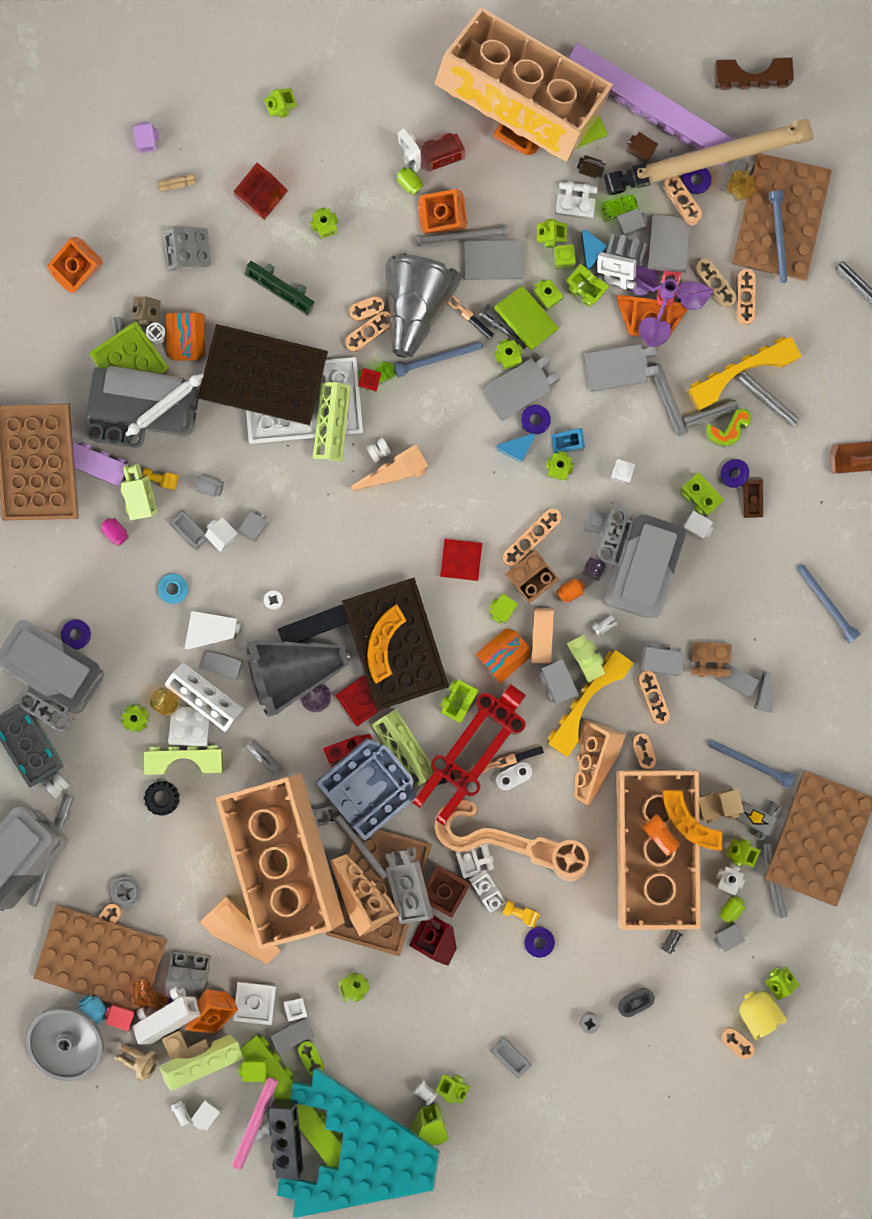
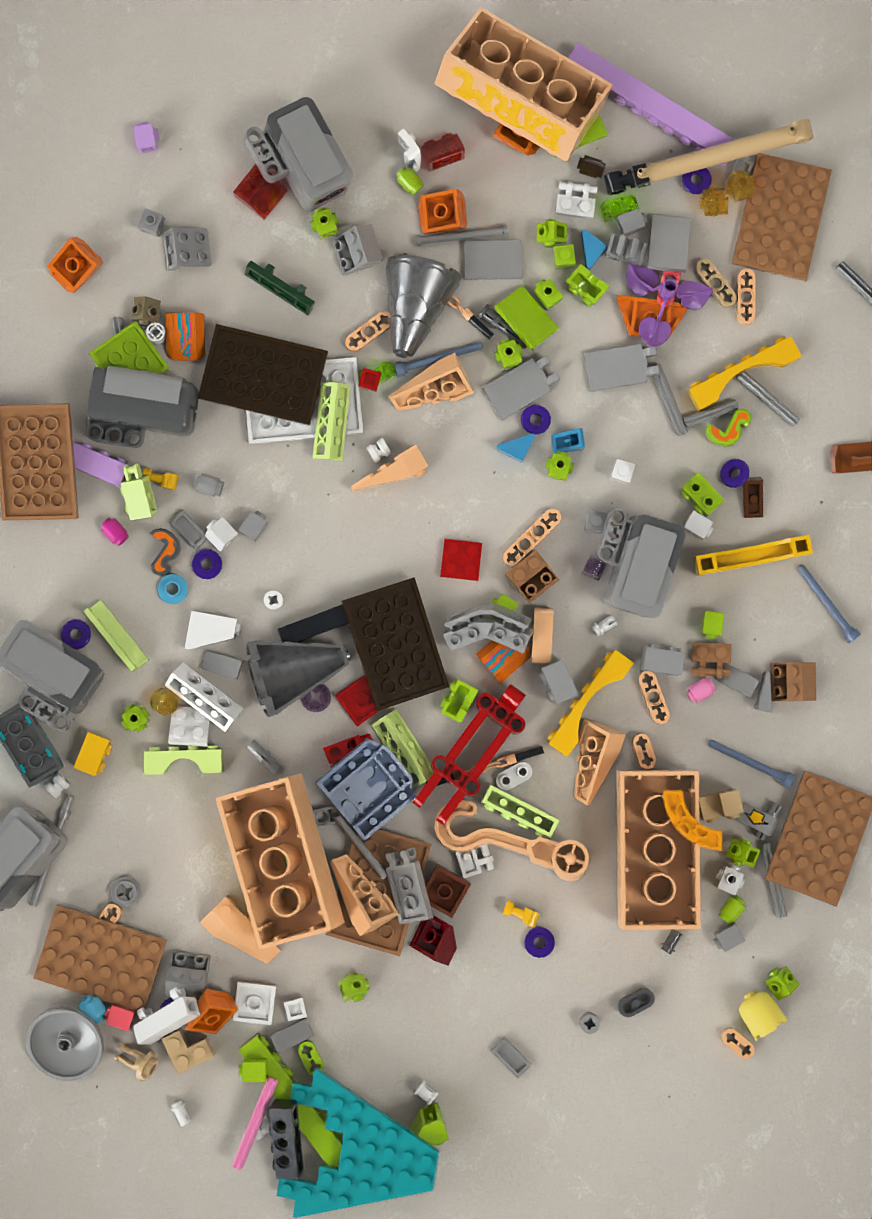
white wheel [126,374,204,436] -> none
clear orange piece [133,980,168,1011] -> none
black tyre [144,781,180,816] -> none
tan axle [158,174,196,192] -> none
yellowish green arch [159,1034,243,1091] -> none
white brick [191,1097,222,1131] -> none
lime brick [264,88,298,118] -> none
light nougat beam [349,297,385,322] -> none
light orange tile [367,604,406,684] -> none
lime brick [435,1074,471,1104] -> none
white slope [469,869,506,913] -> none
orange brick [557,577,586,603] -> none
yellowish green brick [567,635,605,683] -> none
white plate [597,252,636,290] -> none
reddish brown brick [627,132,658,164] -> none
orange piece [642,814,680,856] -> none
light nougat beam [664,176,702,225] -> none
reddish brown arch [714,57,794,90] -> none
sand blue piece [768,190,788,283] -> none
none -> yellow brick [73,732,113,776]
none -> yellowish green fence [83,600,149,672]
none -> light grey brick [138,208,166,237]
none -> dark grey animal [150,528,181,576]
none -> dark purple piece [192,549,222,579]
none -> light grey piece [244,97,353,211]
none -> light grey slope [331,224,383,276]
none -> light nougat wedge [389,353,474,411]
none -> light grey brick [443,603,534,653]
none -> yellowish green brick [481,784,560,838]
none -> bright pink brick [686,677,716,704]
none -> yellow arch [693,535,813,576]
none -> clear yellow brick [699,187,728,217]
none -> lime brick [700,611,724,640]
none -> medium nougat slope [771,662,816,701]

